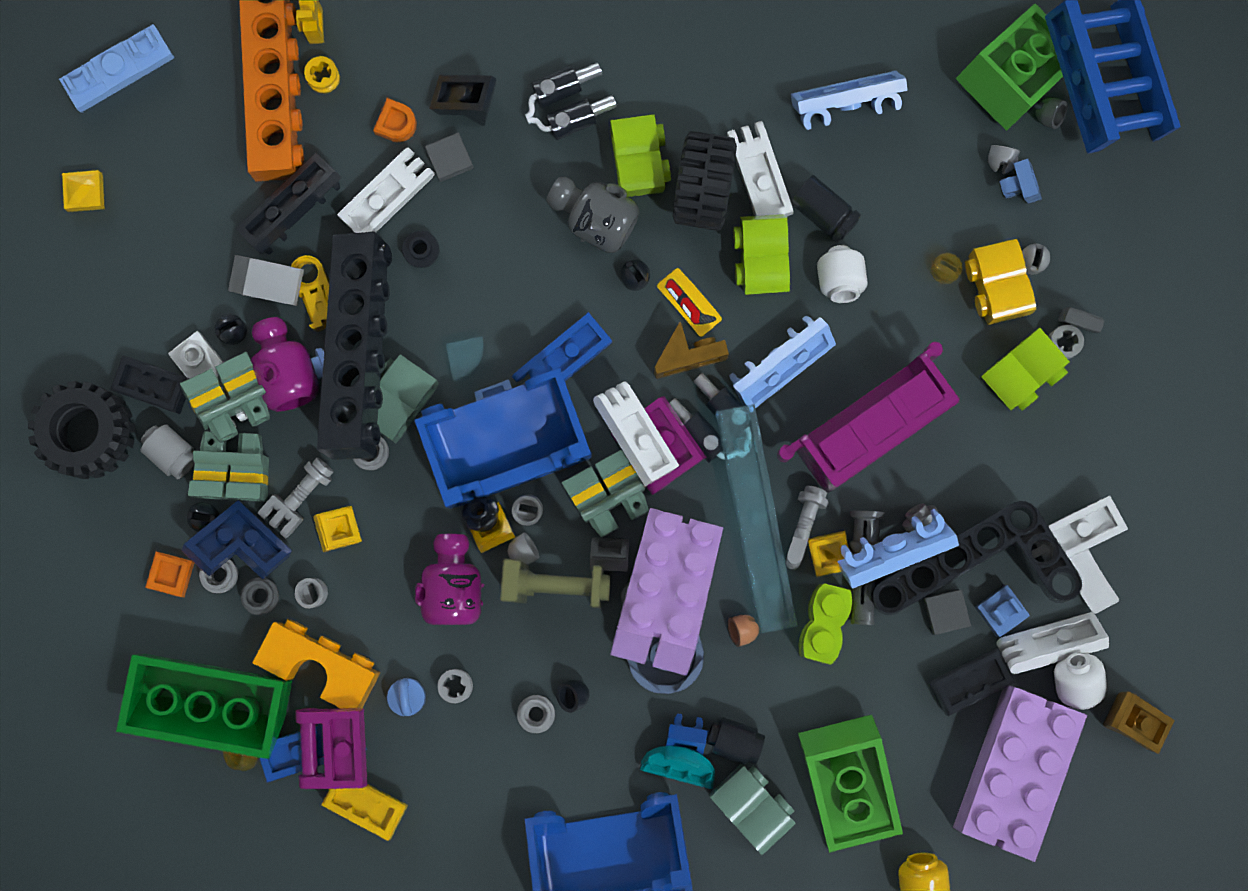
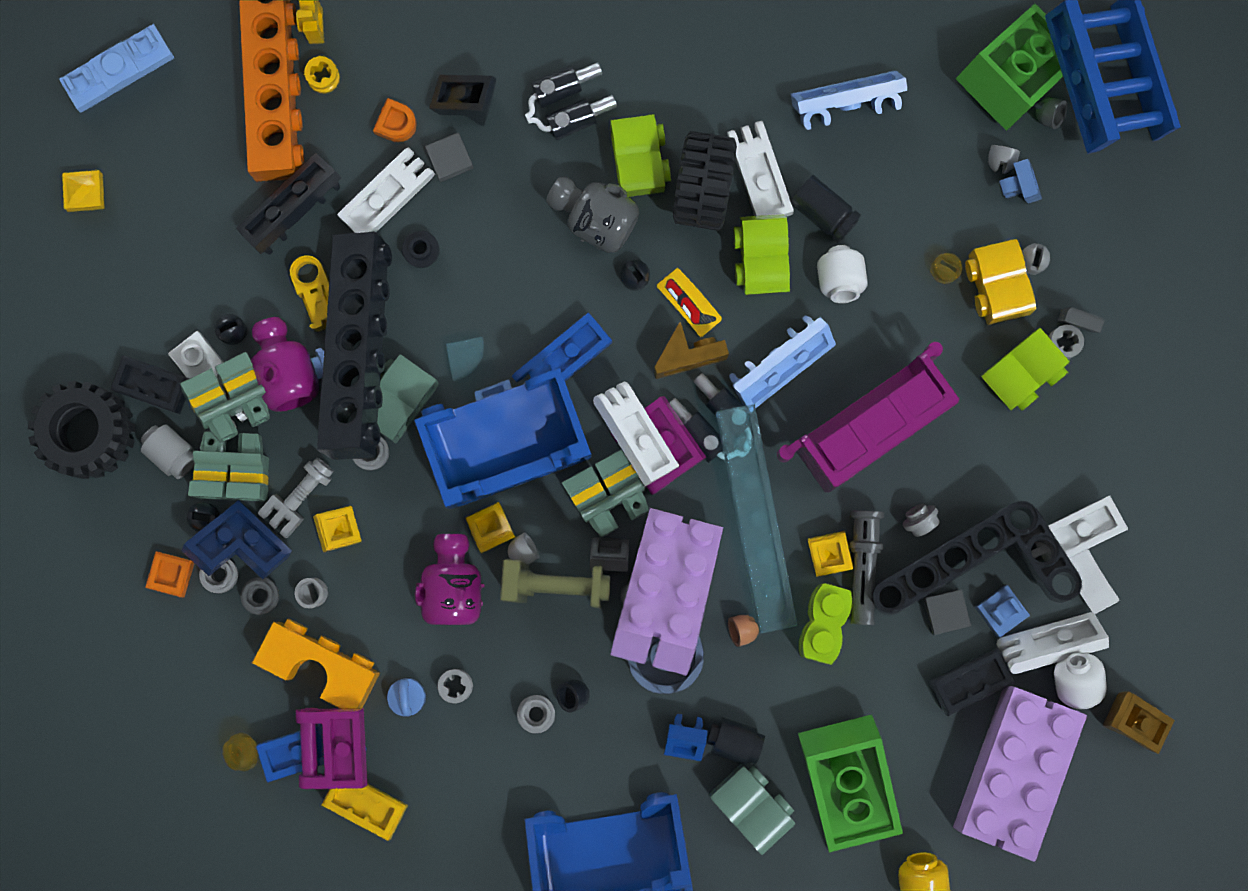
green slope [116,654,293,759] -> none
light grey slope [228,255,304,306] -> none
black plate [462,496,499,532] -> none
light grey hinge [512,494,543,526] -> none
teal tile [640,746,715,789] -> none
light grey hinge [785,486,828,570] -> none
light blue plate [837,508,959,589] -> none

